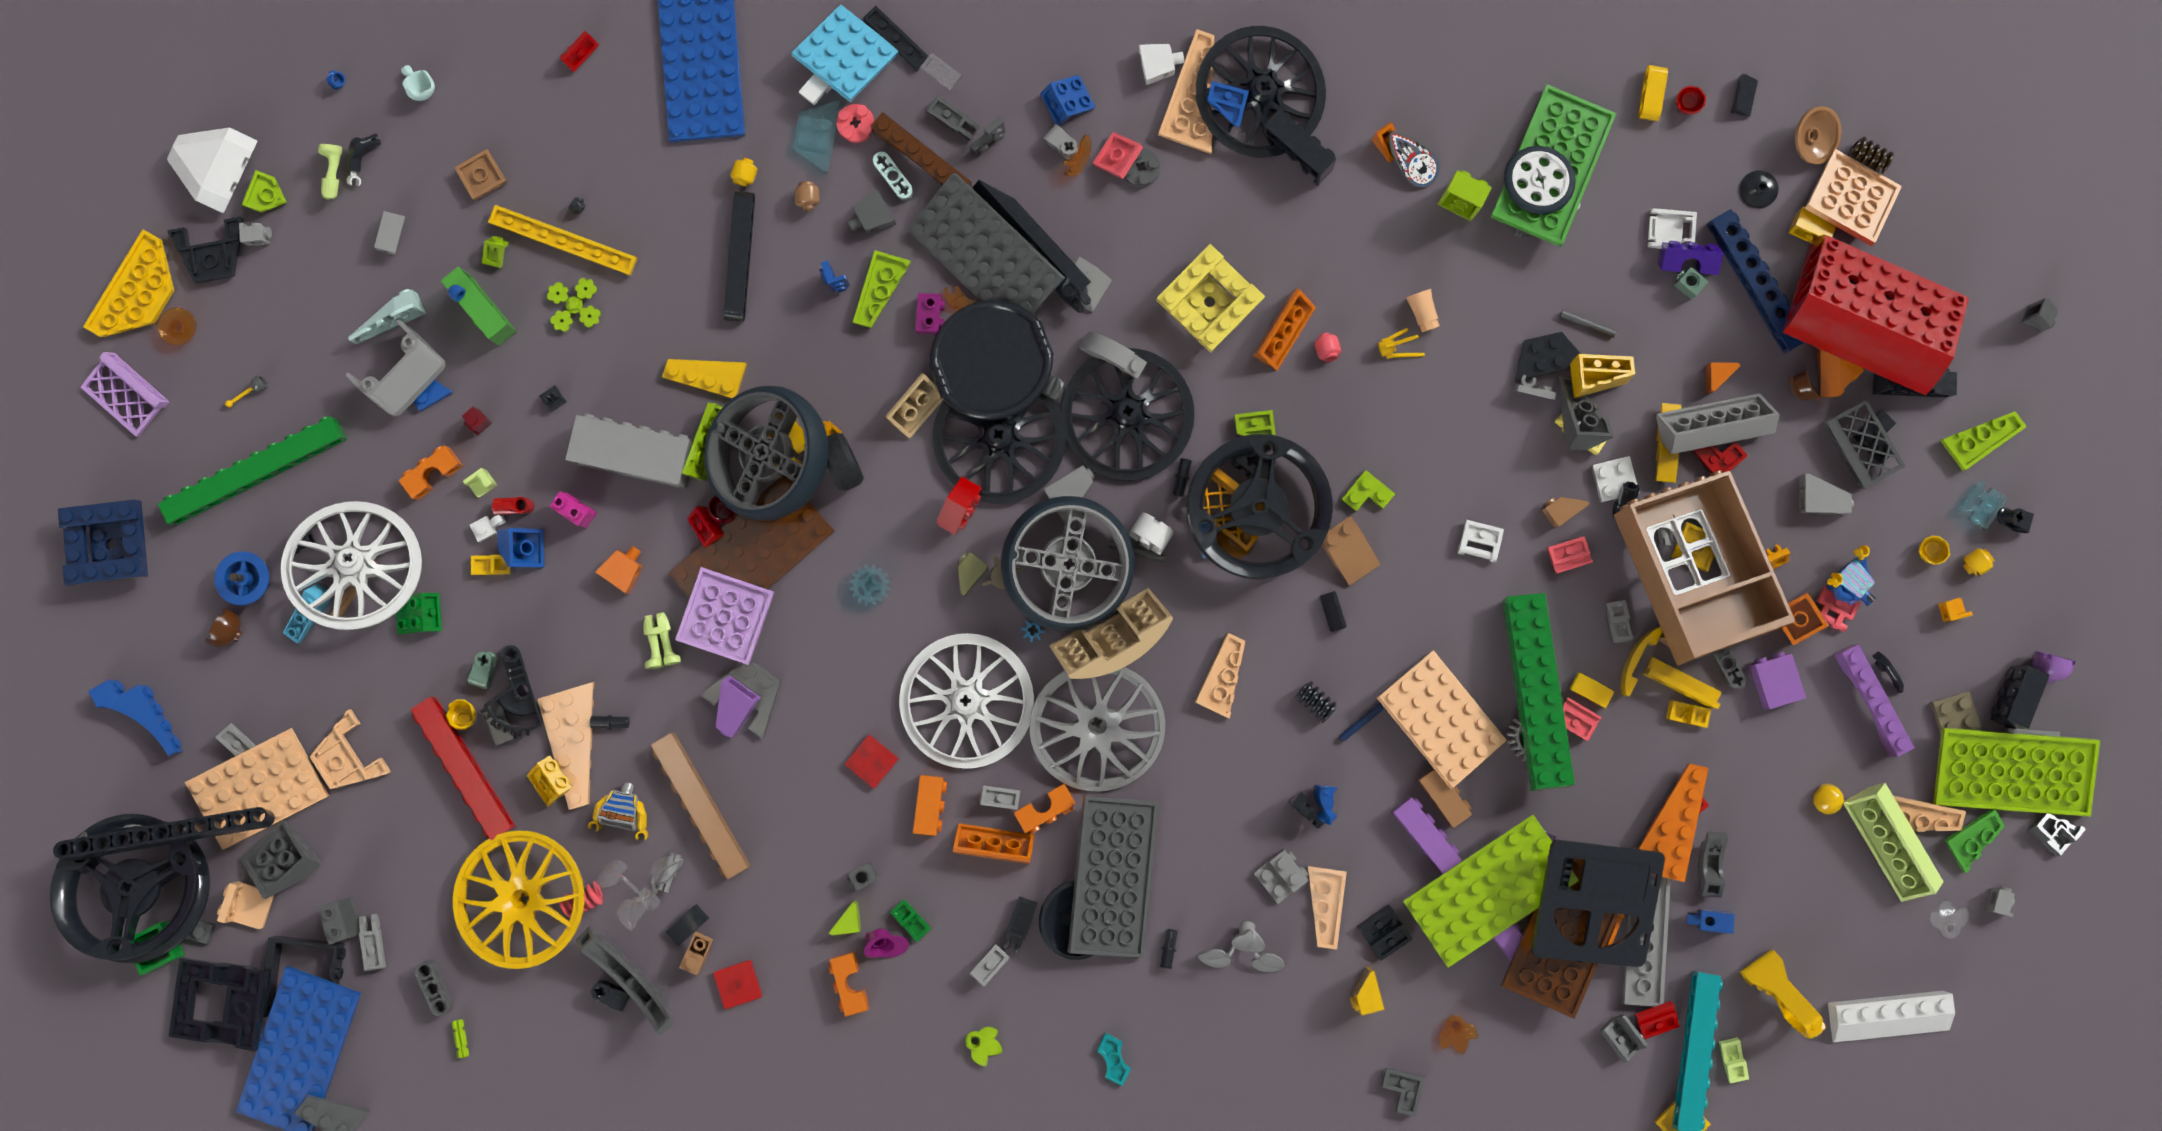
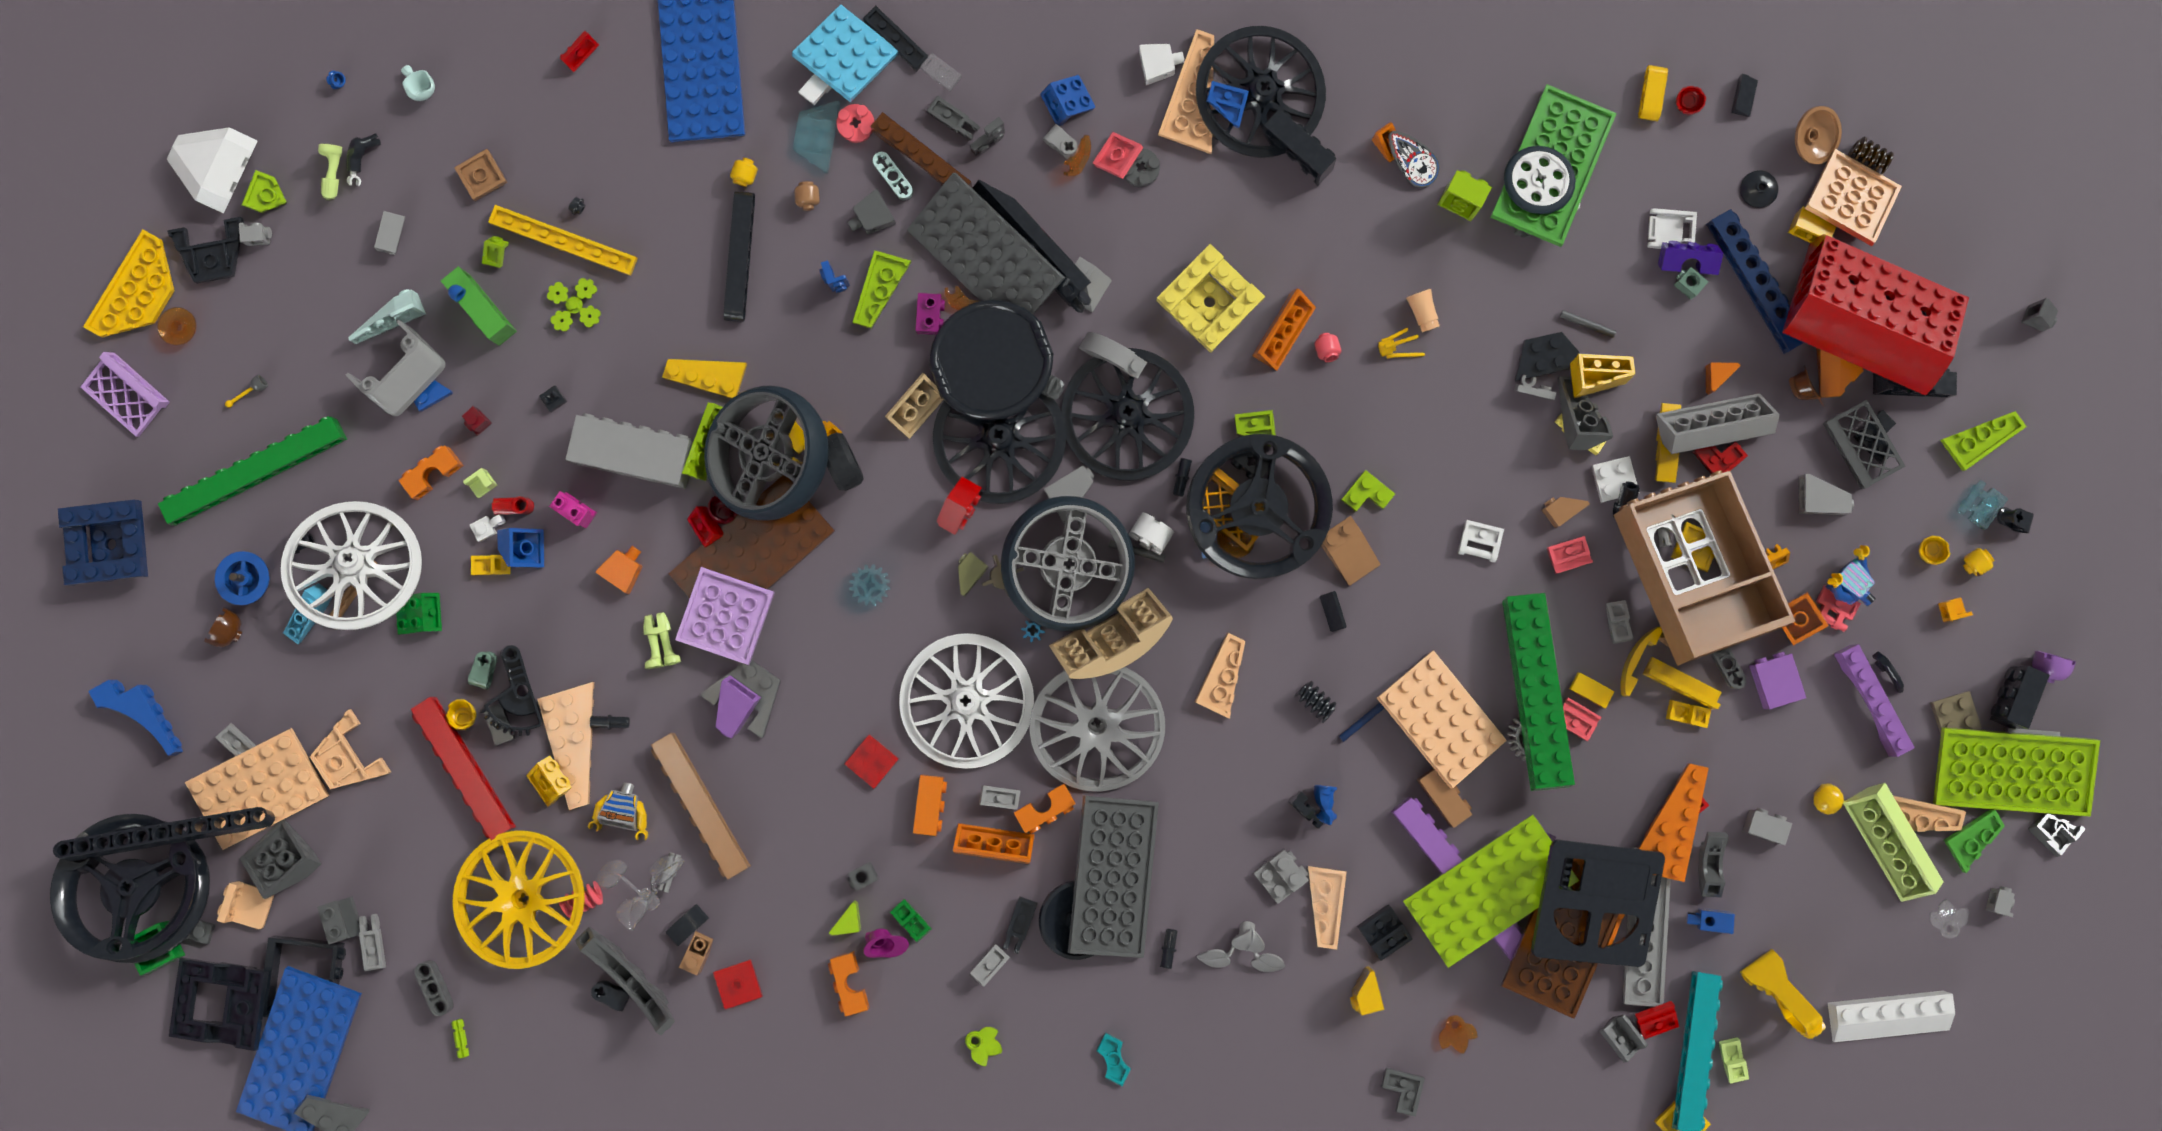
none -> light grey brick [1742,808,1793,845]

